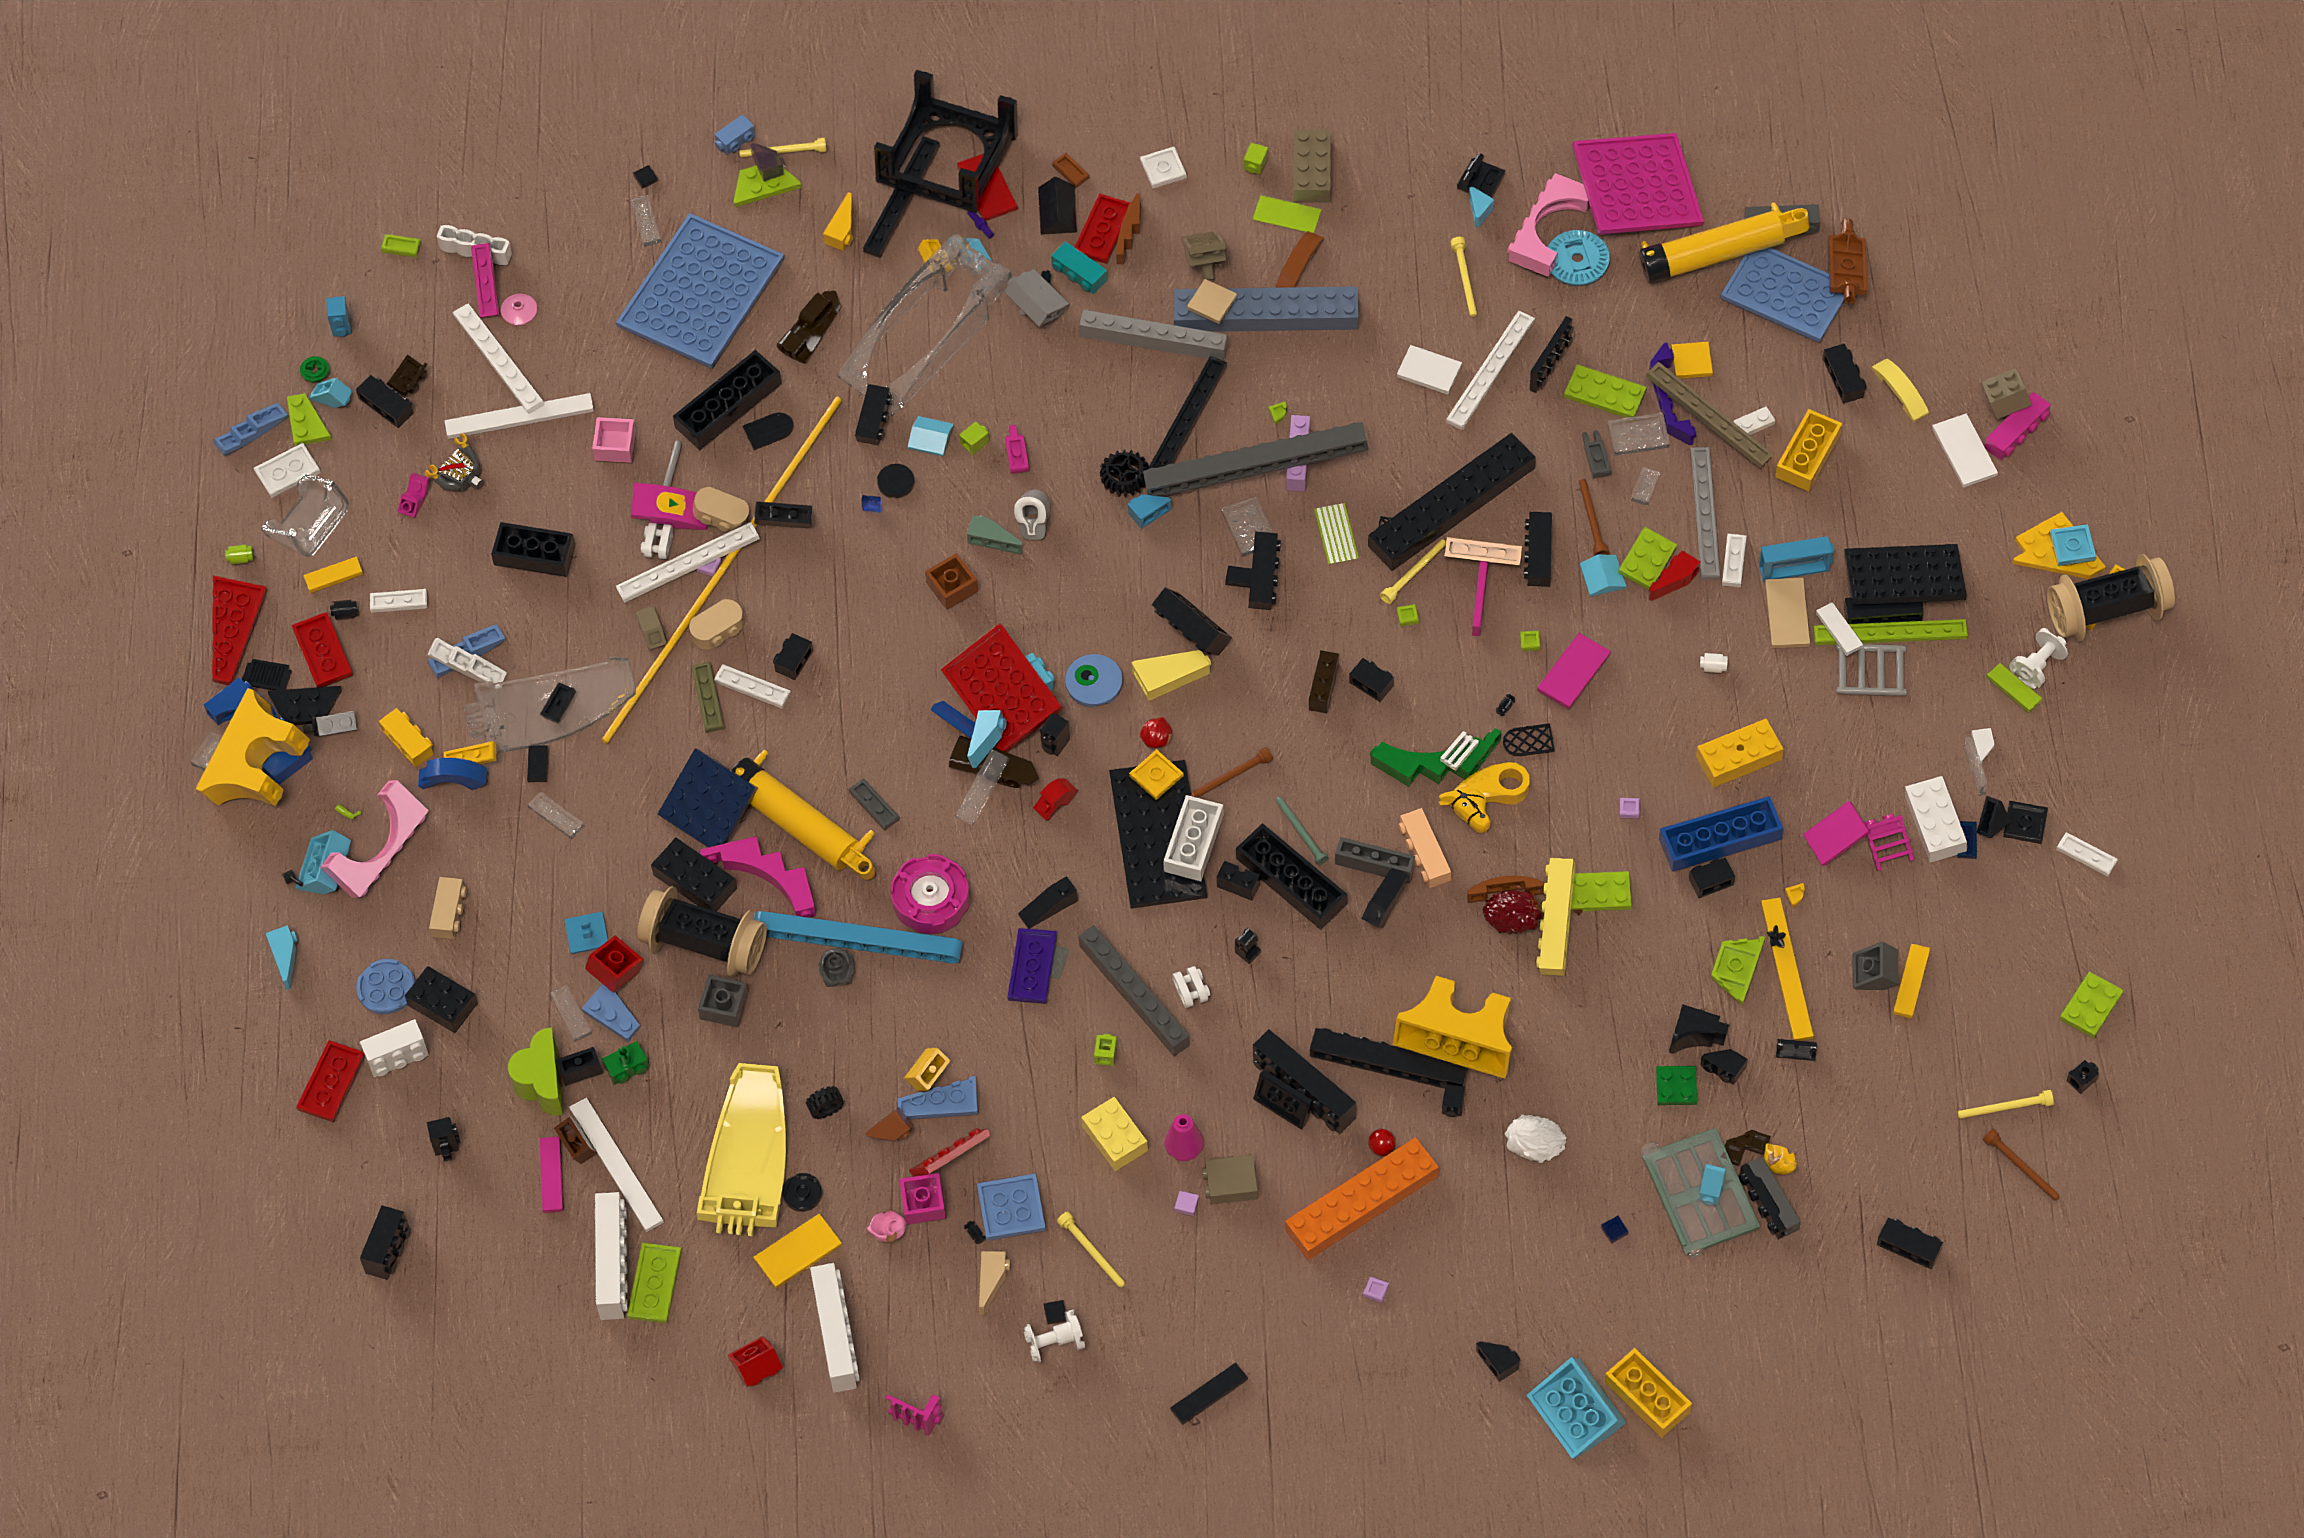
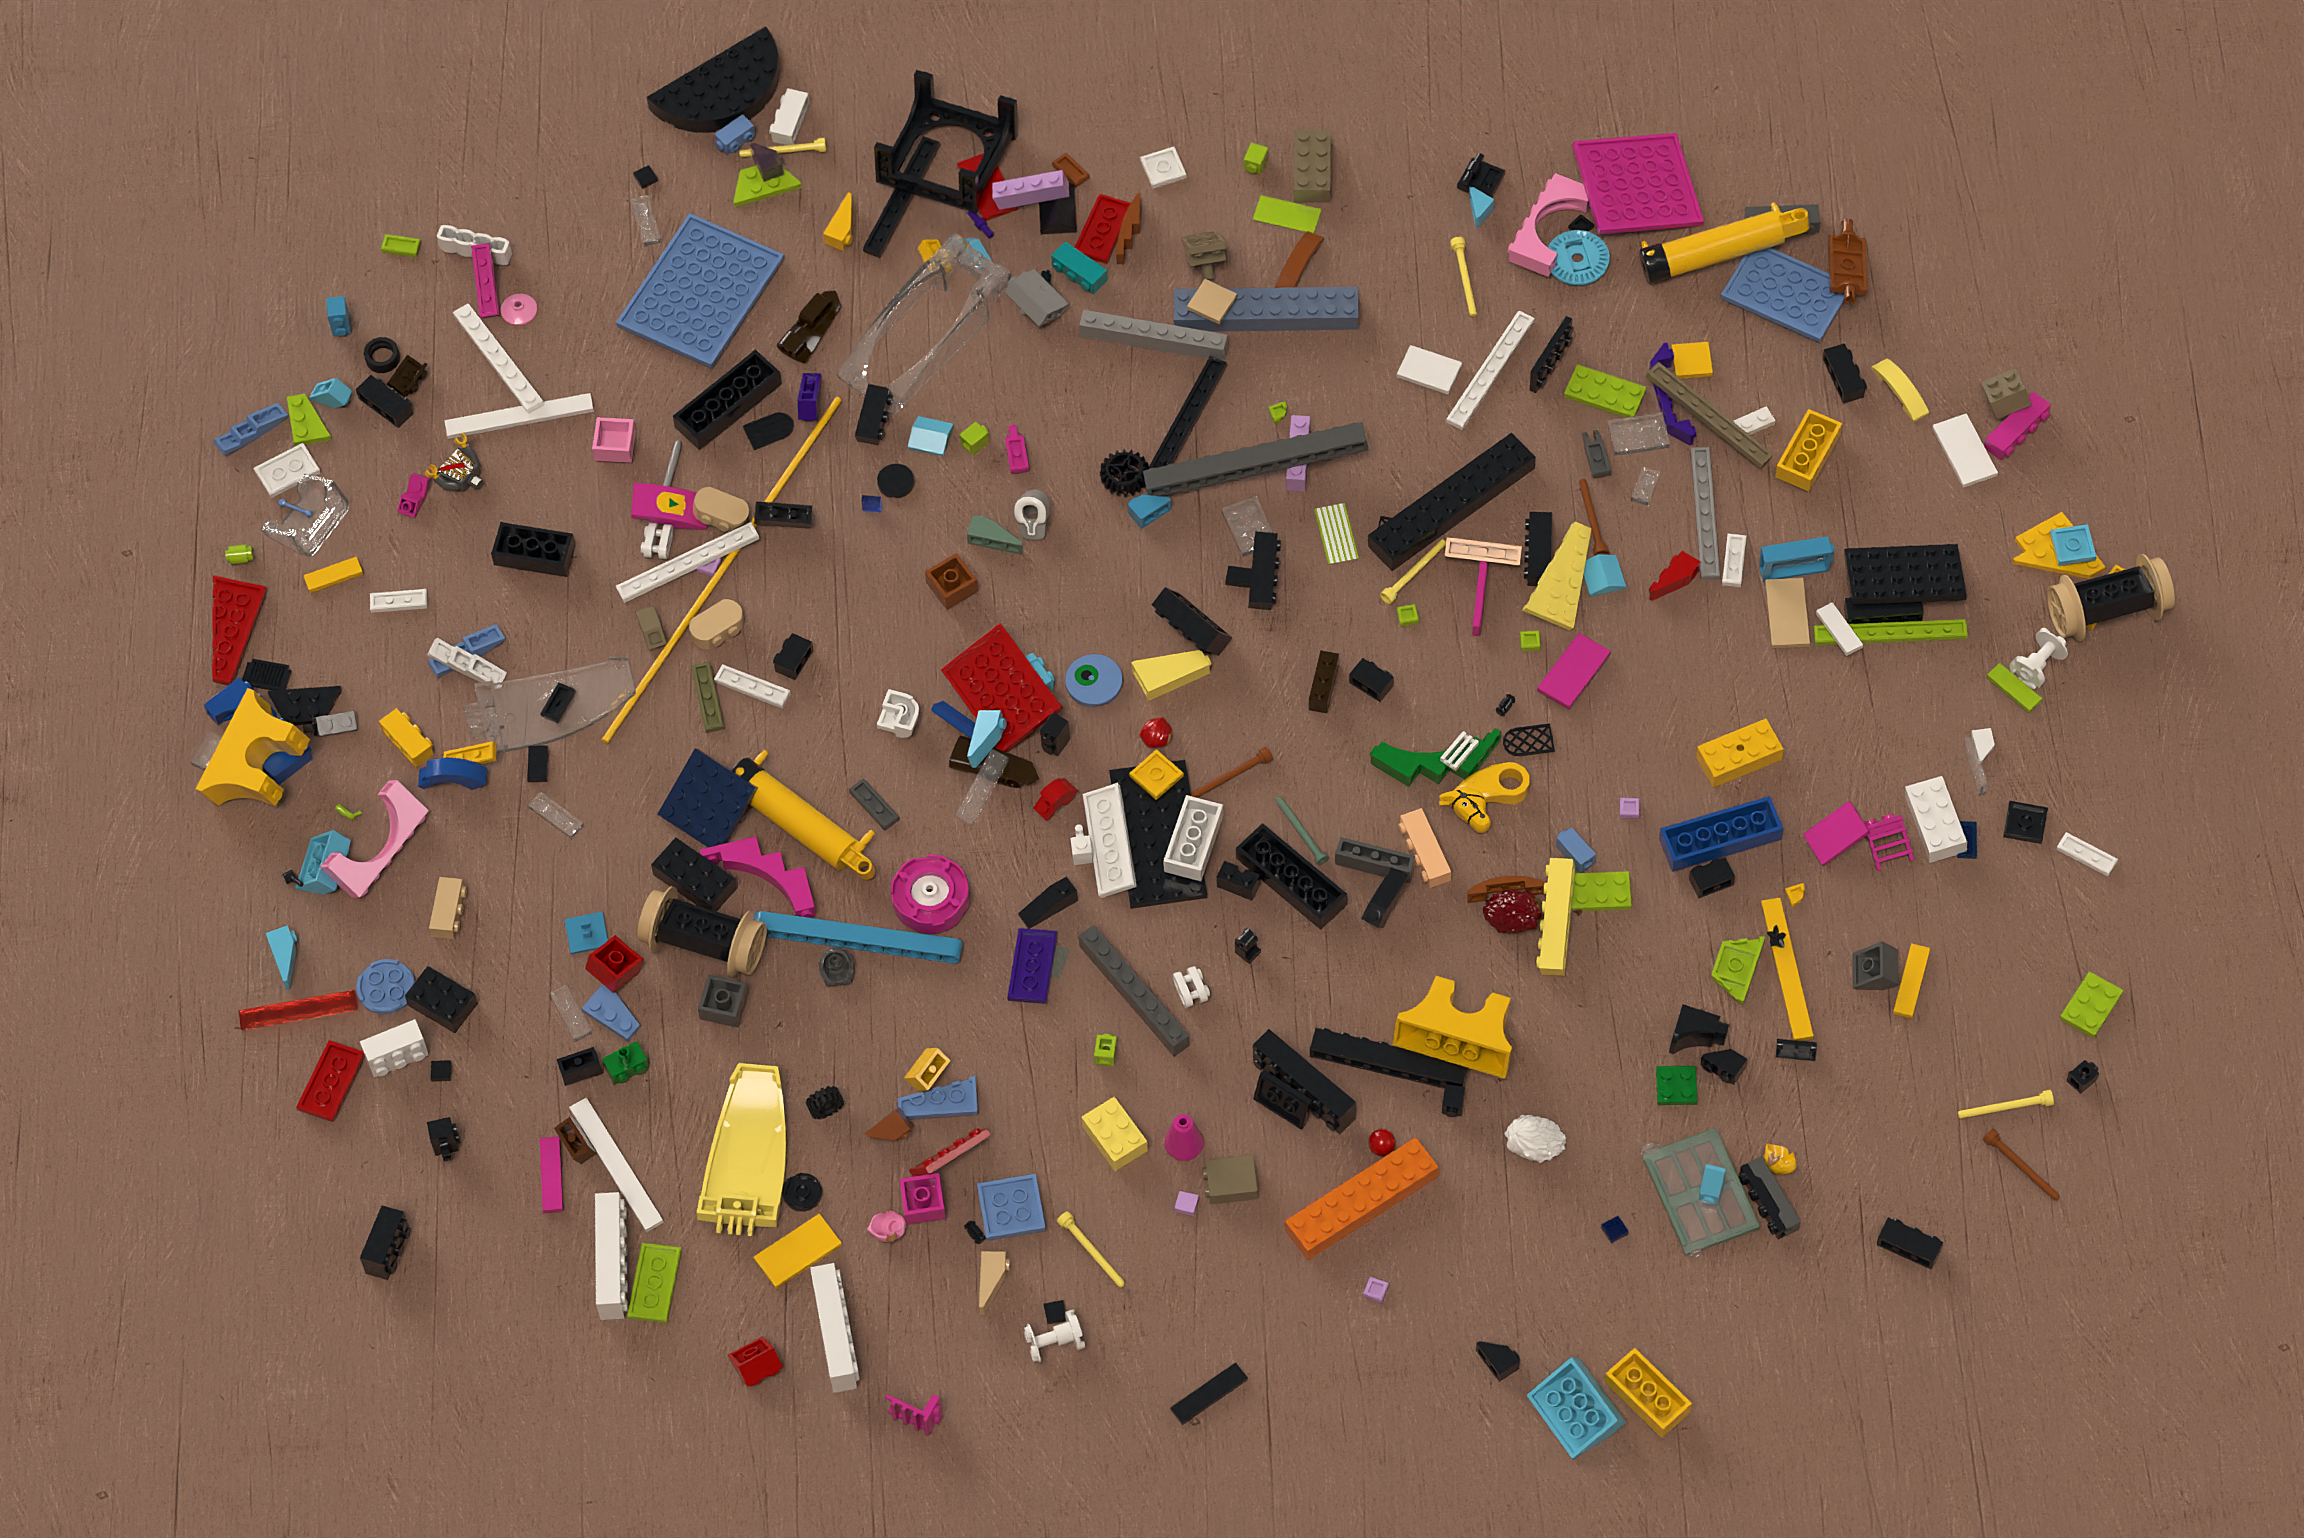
red plate [291,612,353,687] -> none
green gear [300,356,329,383] -> none
black brick [330,599,358,620] -> none
lime brick [508,1027,563,1115] -> none
lime plate [1618,526,1677,590] -> none
white brick [1700,653,1728,673] -> none
dark brown tile [1720,1130,1771,1166] -> none
light grey bar [1836,644,1907,696] -> none
black slope [1977,796,2011,838] -> none
none -> clear red tile [238,990,358,1030]
none -> medium blue hinge [278,499,312,517]
none -> black tyre [364,337,400,373]
none -> black tile [430,1060,452,1082]
none -> black brick [647,26,780,133]
none -> white brick [769,89,809,145]
none -> dark purple slope [797,373,821,421]
none -> white brick [877,689,919,738]
none -> lavender brick [993,170,1069,210]
none -> white brick [1070,825,1093,865]
none -> white tile [1083,783,1137,898]
none -> light yellow wing [1522,522,1592,631]
none -> medium blue brick [1556,827,1596,873]
none -> black tile [1568,214,1594,232]

